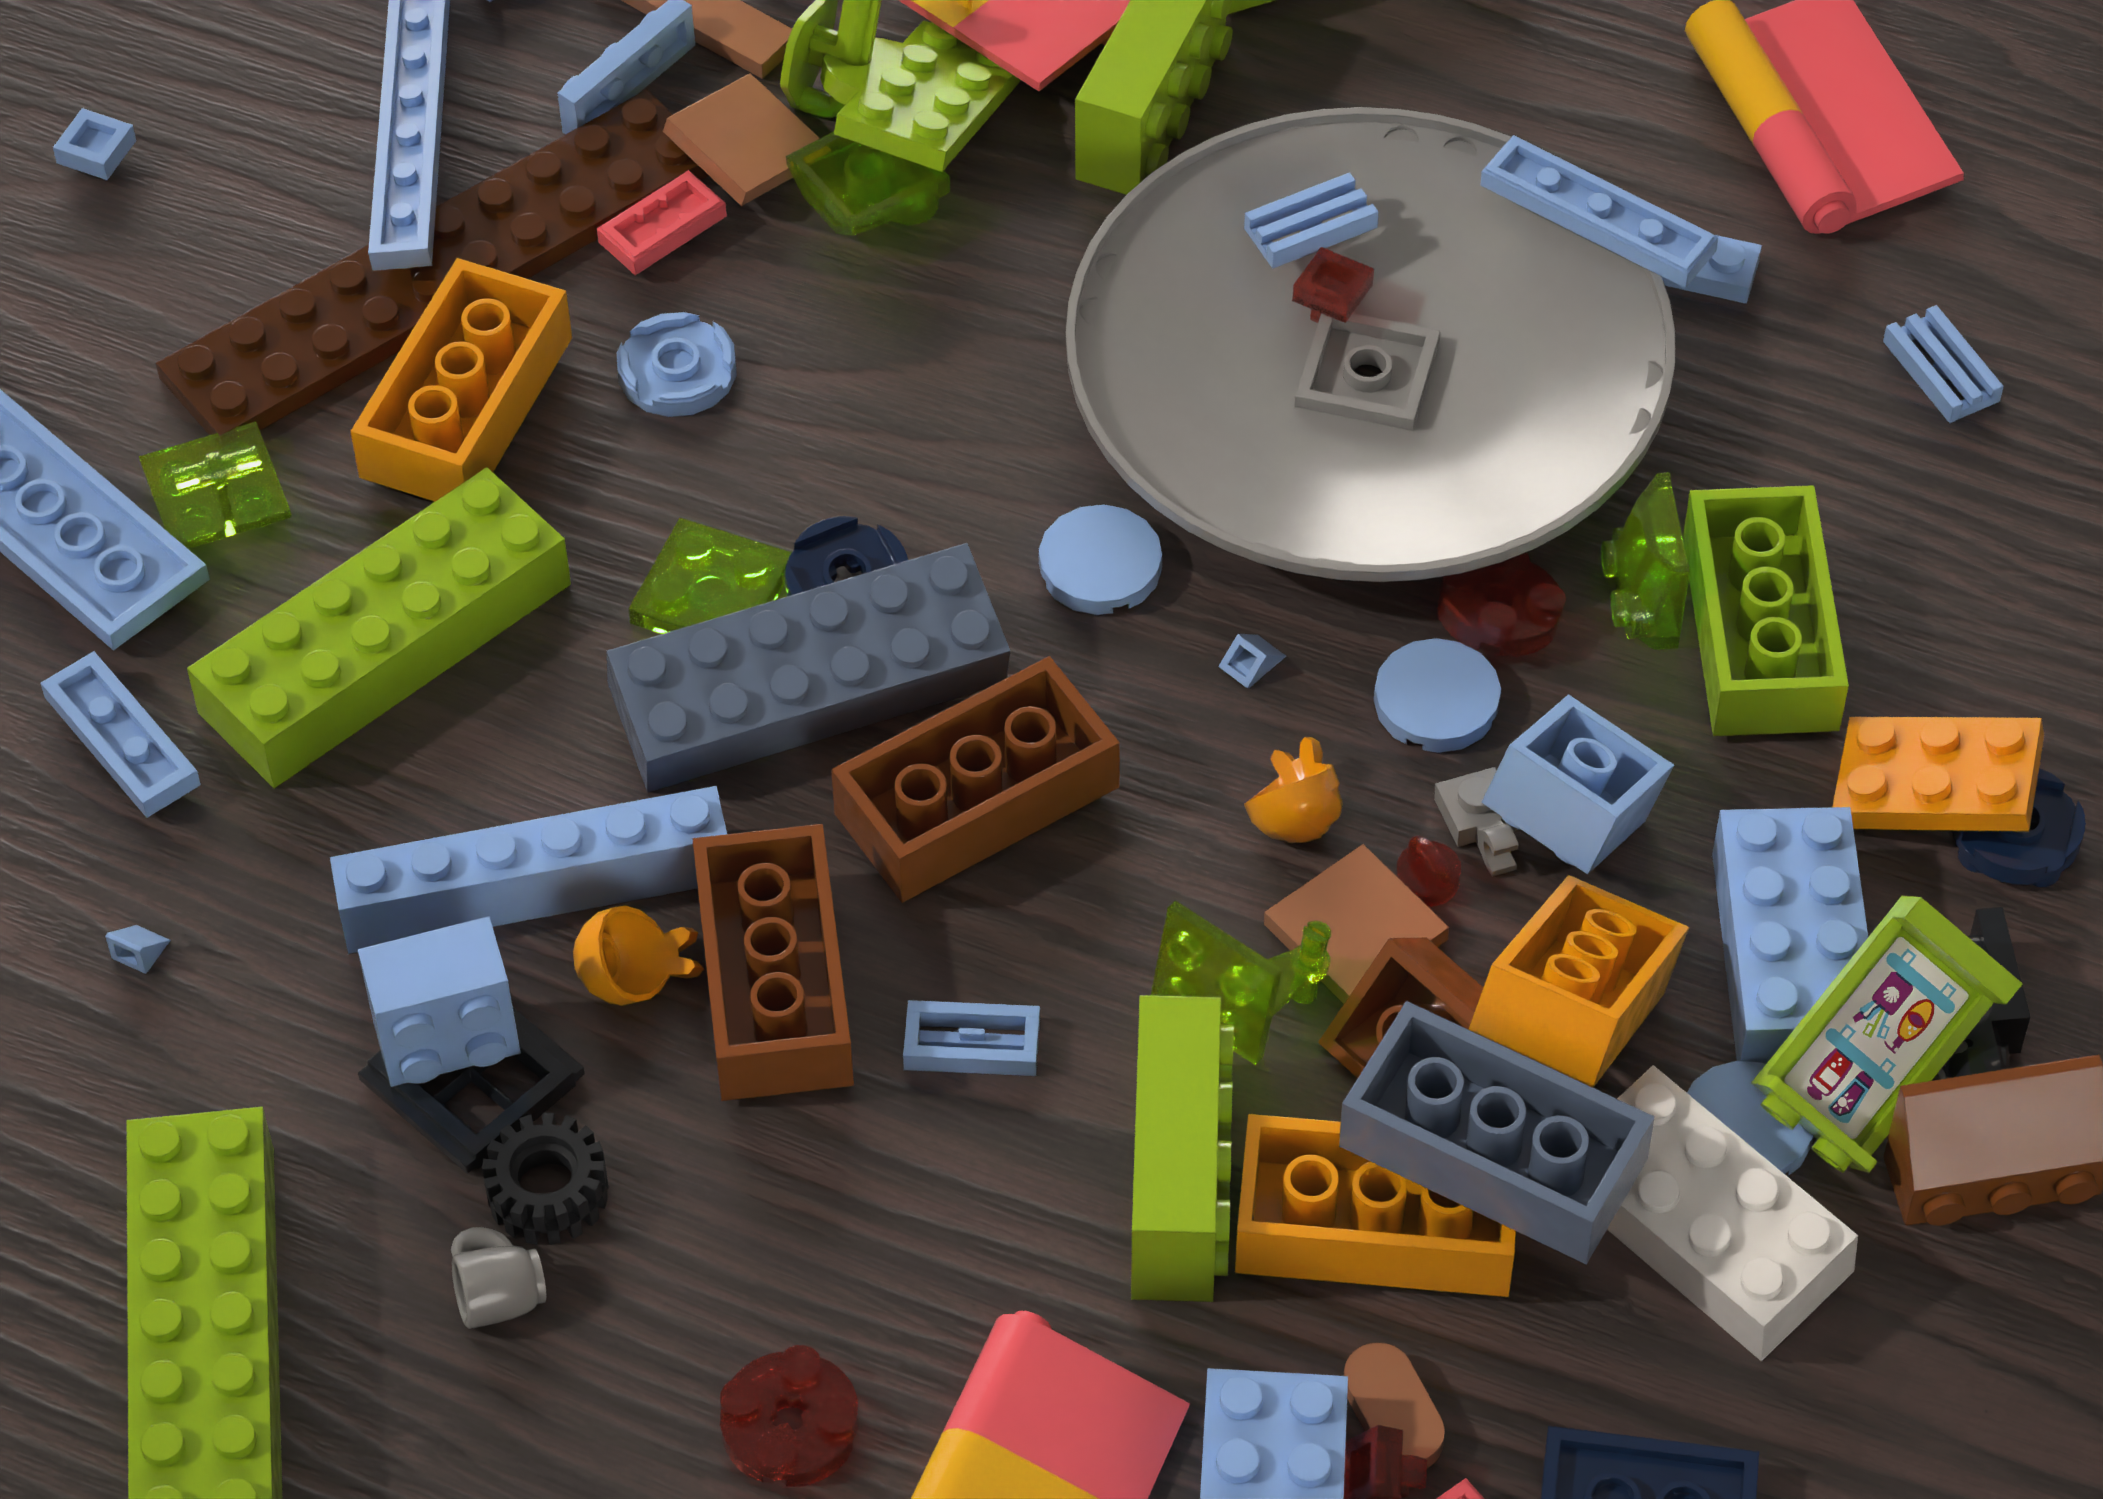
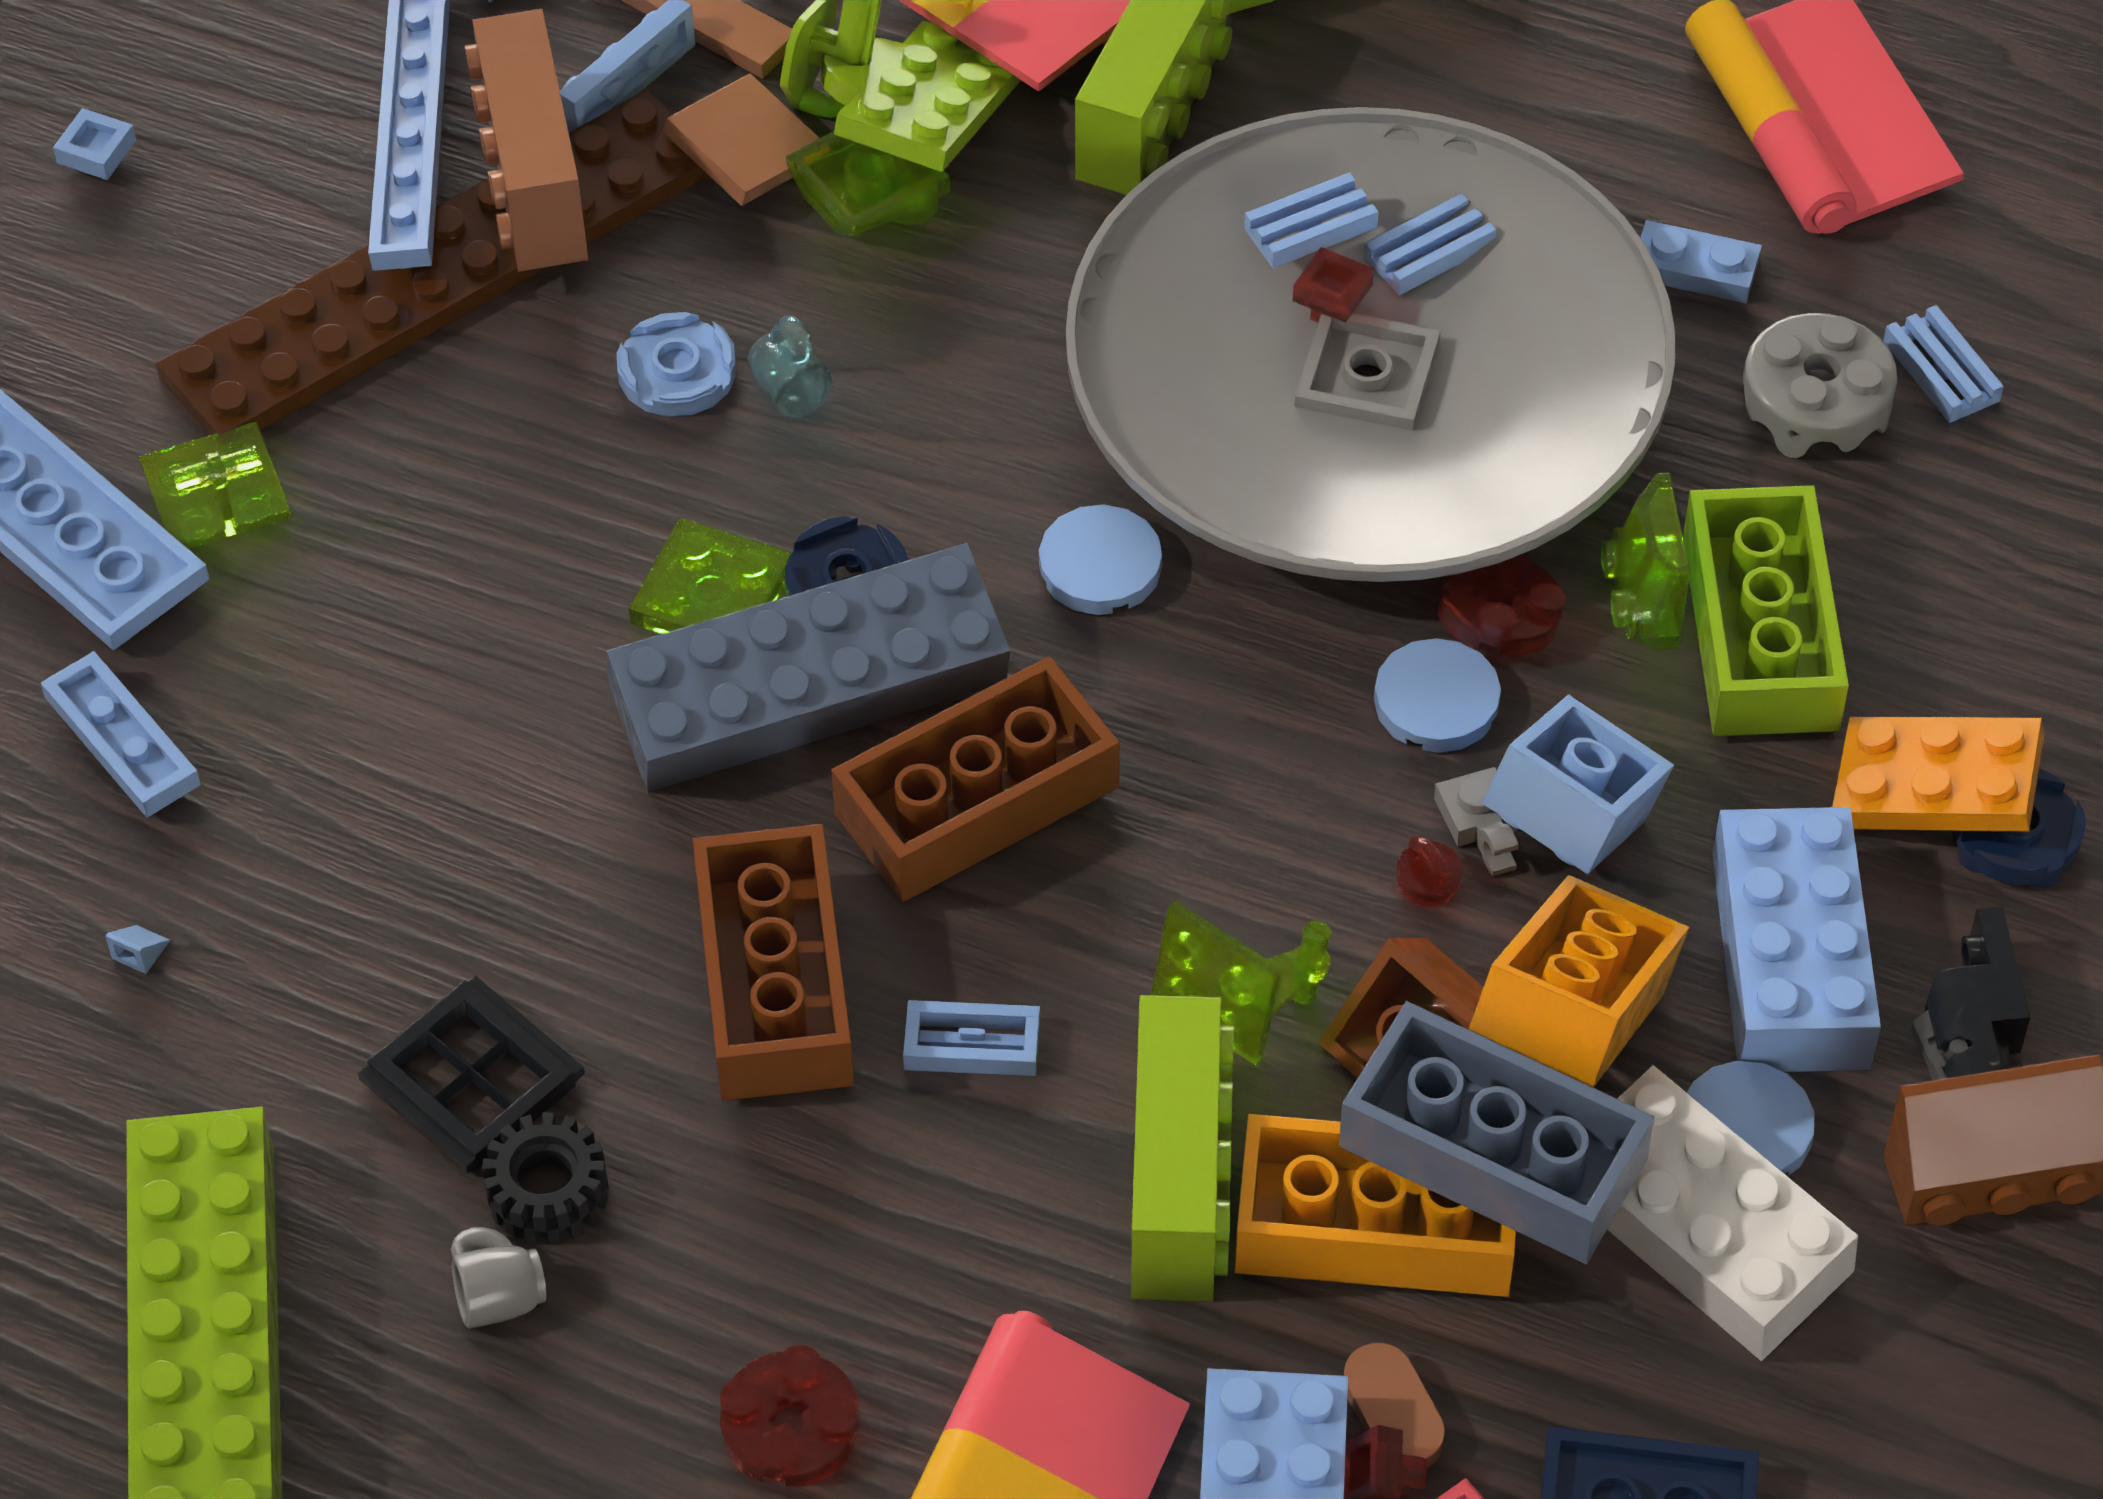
lime brick [187,467,571,789] -> none
light blue brick [330,786,727,954] -> none
light orange brick [350,258,572,502] -> none
light blue brick [357,916,521,1087] -> none
light orange piece [573,905,704,1006] -> none
coral plate [597,170,727,275] -> none
light blue piece [1218,634,1286,688] -> none
light orange piece [1244,737,1343,843] -> none
nougat tile [1264,844,1449,1004] -> none
light blue tile [1480,135,1718,288] -> none
panel [1751,896,2023,1173] -> none
none -> nougat brick [465,9,588,272]
none -> clear light blue piece [747,316,832,419]
none -> light blue tile [1365,193,1497,296]
none -> light grey plate [1742,313,1897,458]

